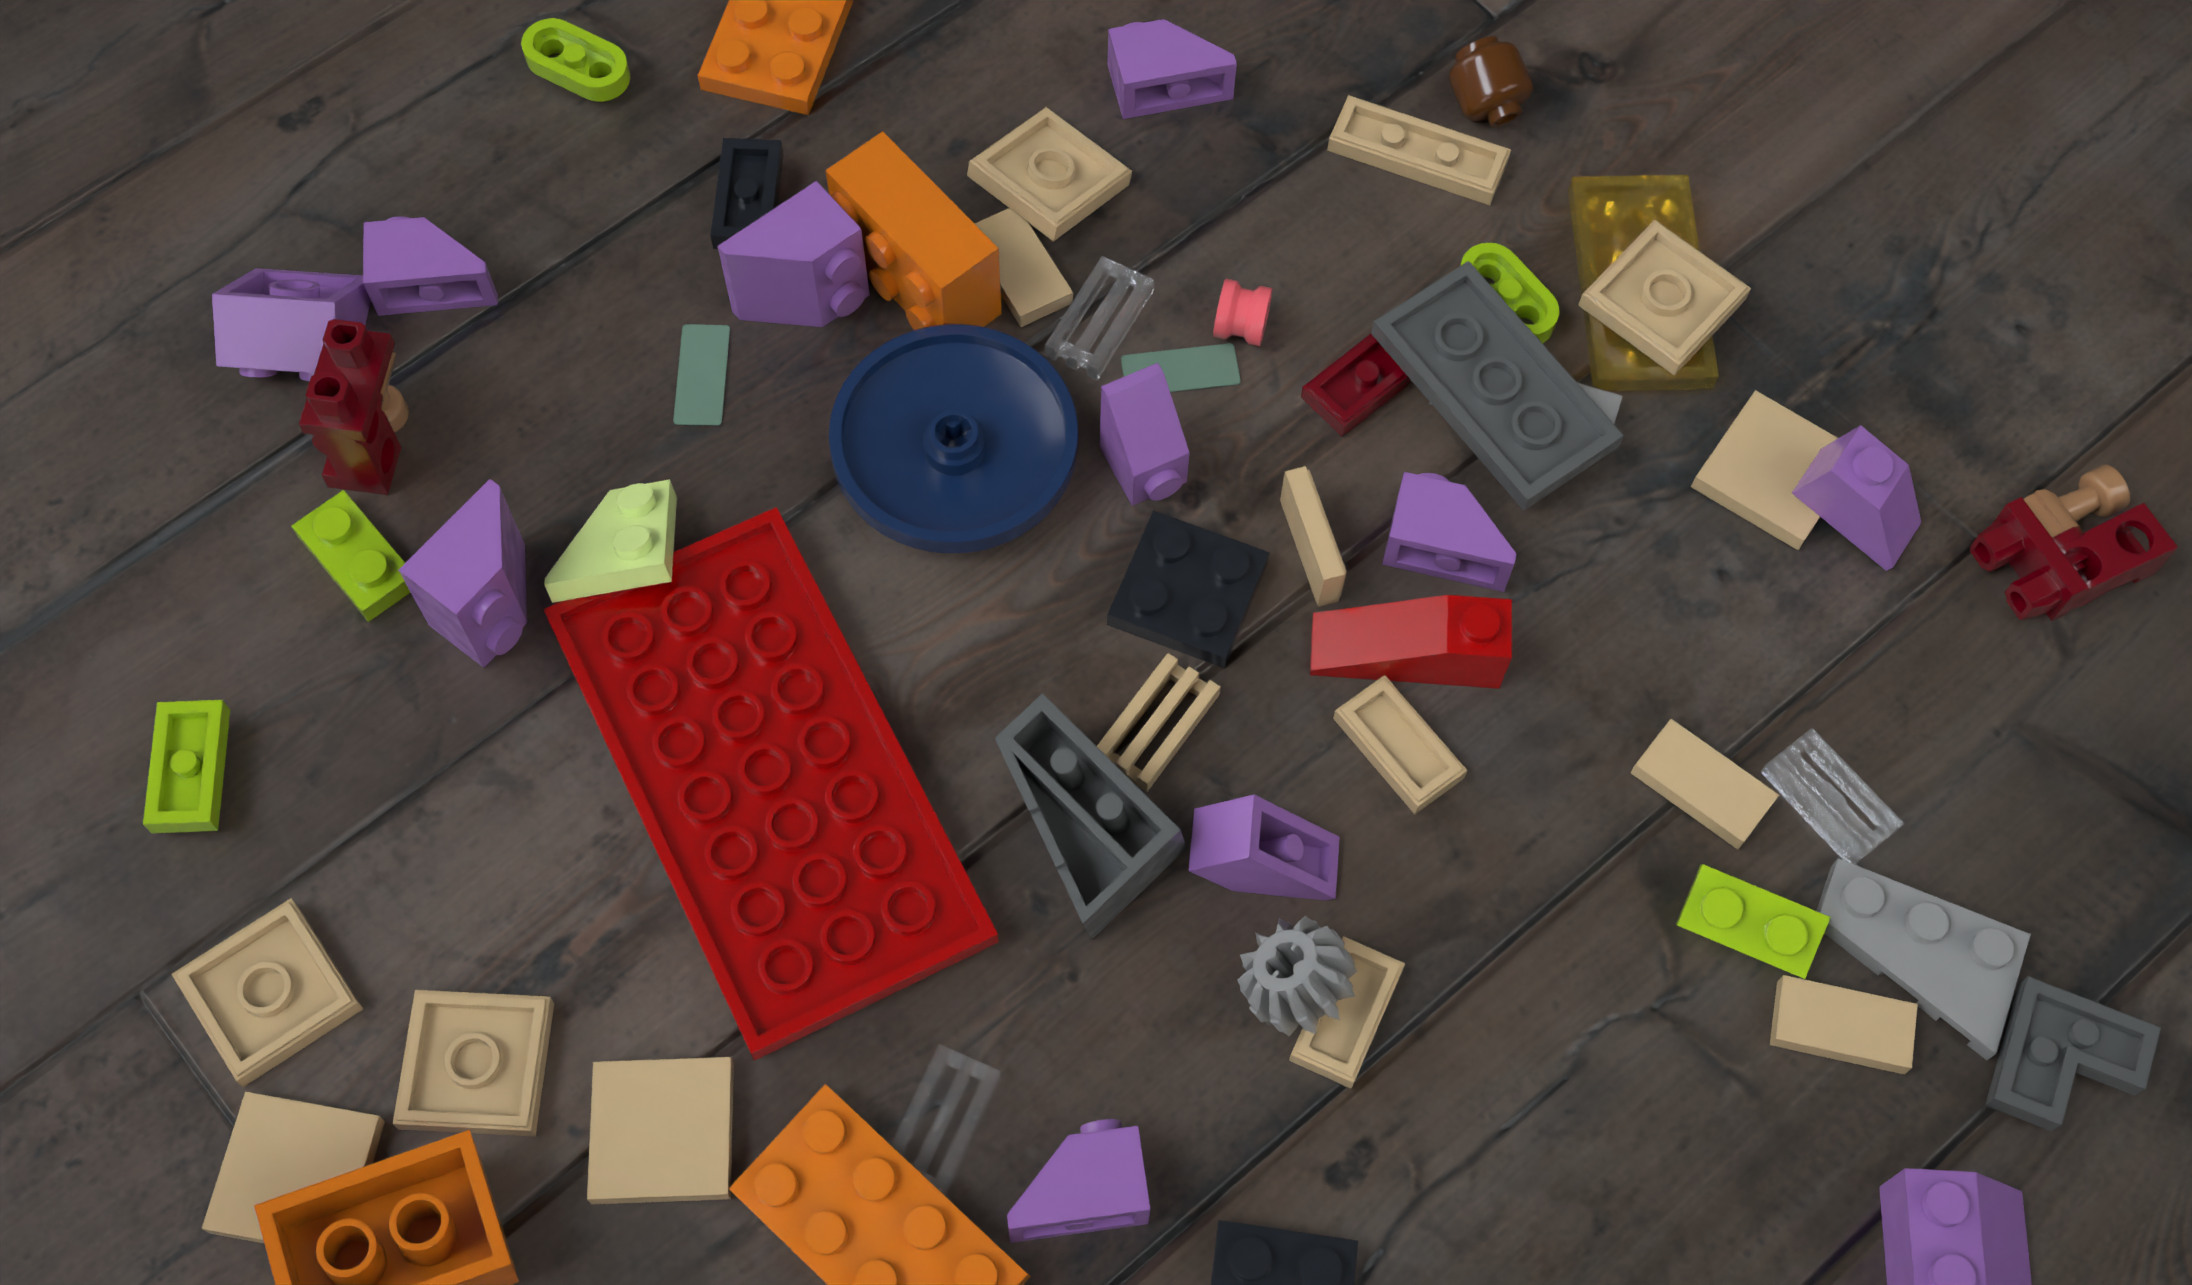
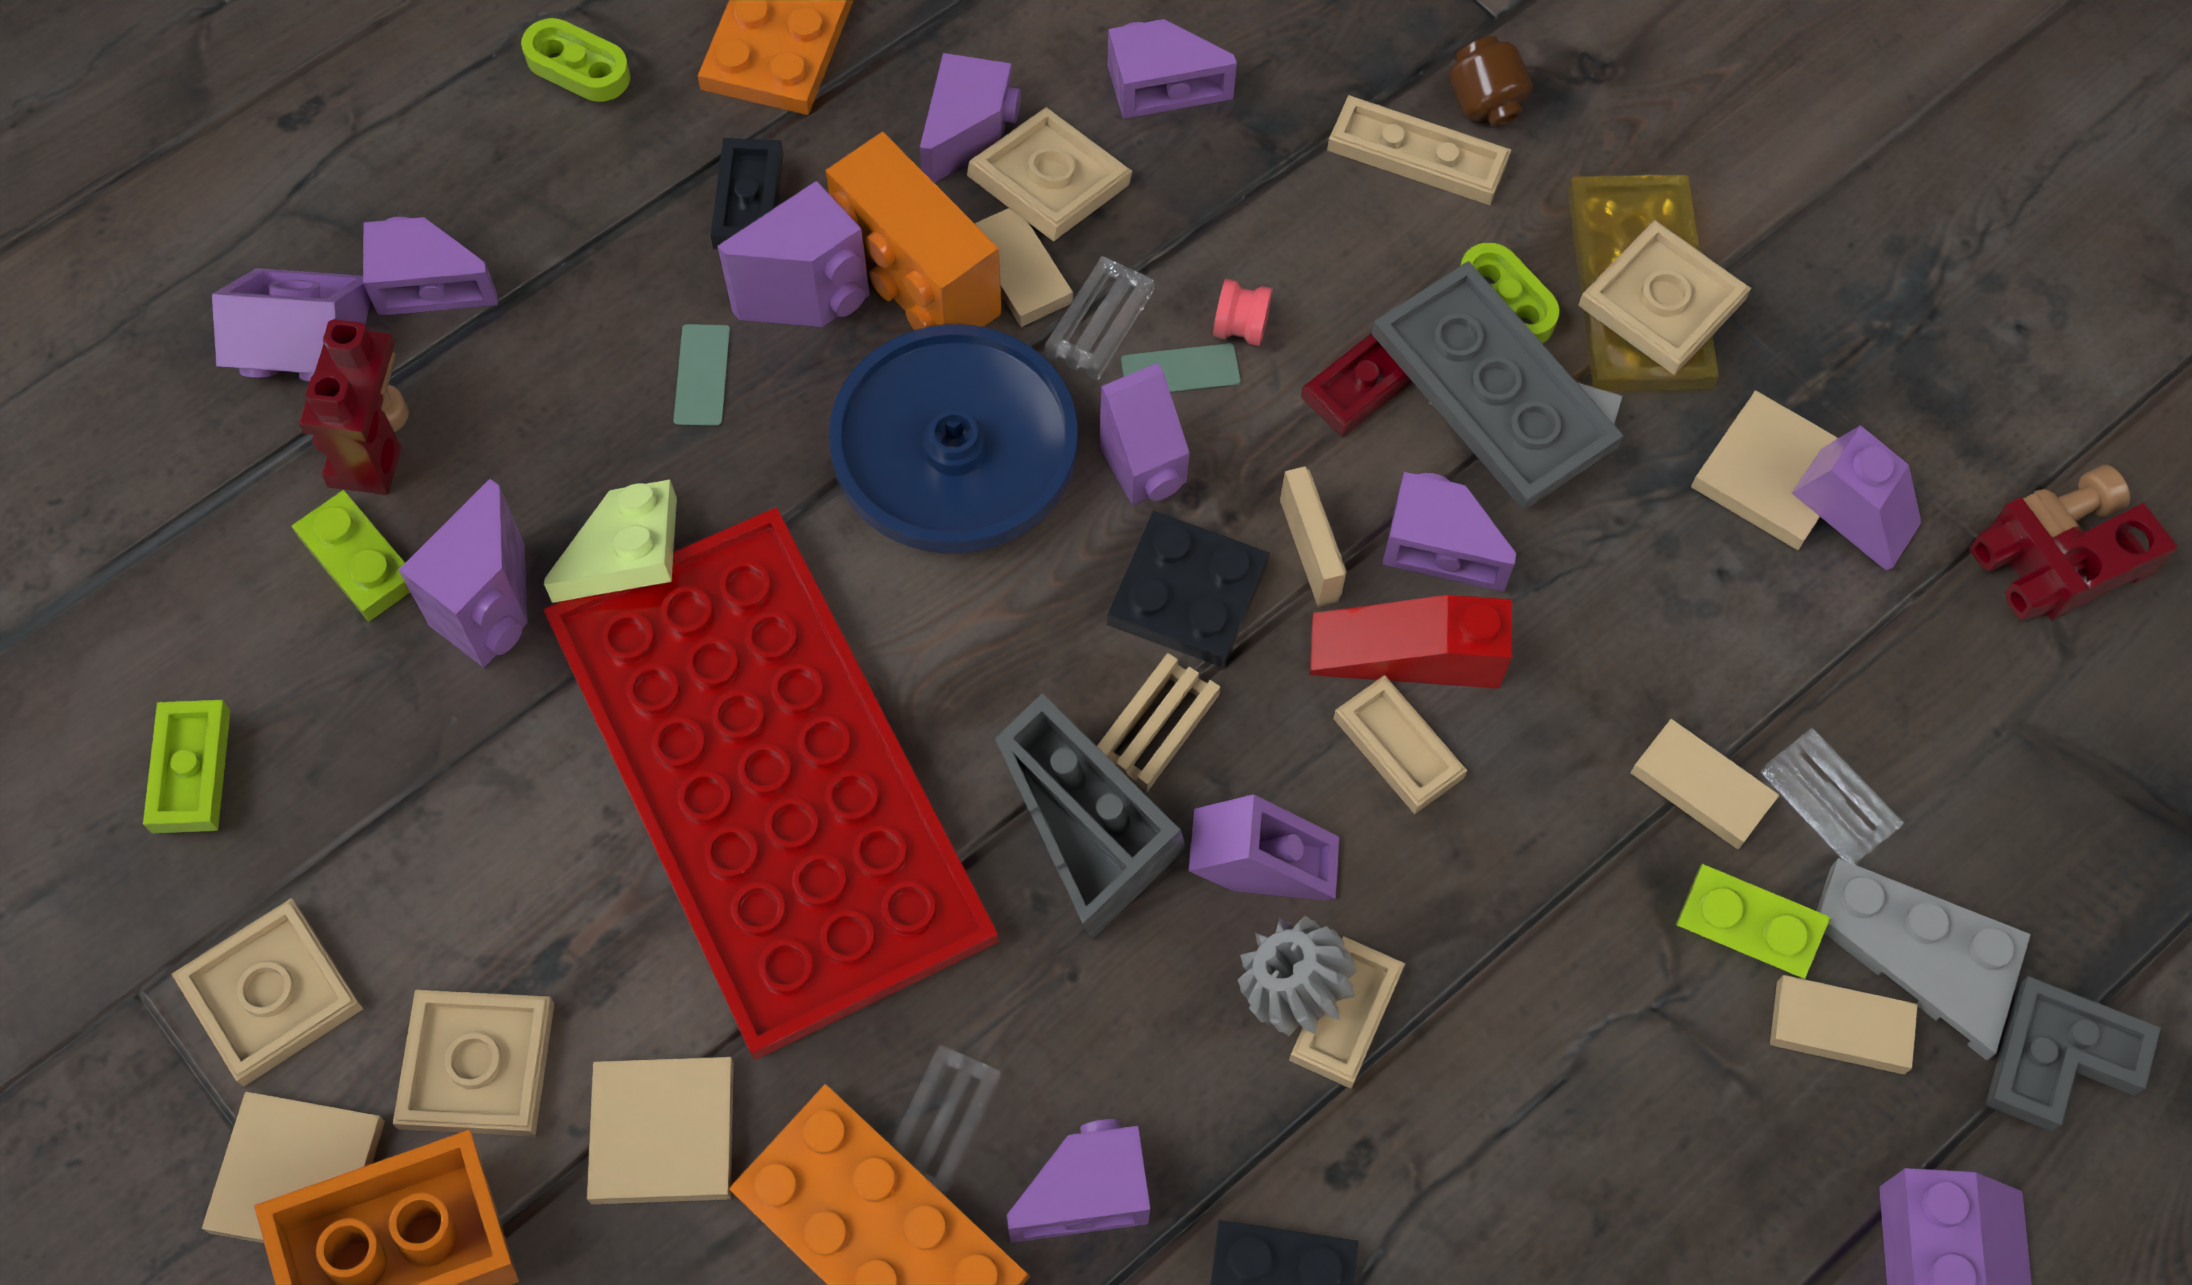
none -> medium lavender slope [920,53,1021,183]

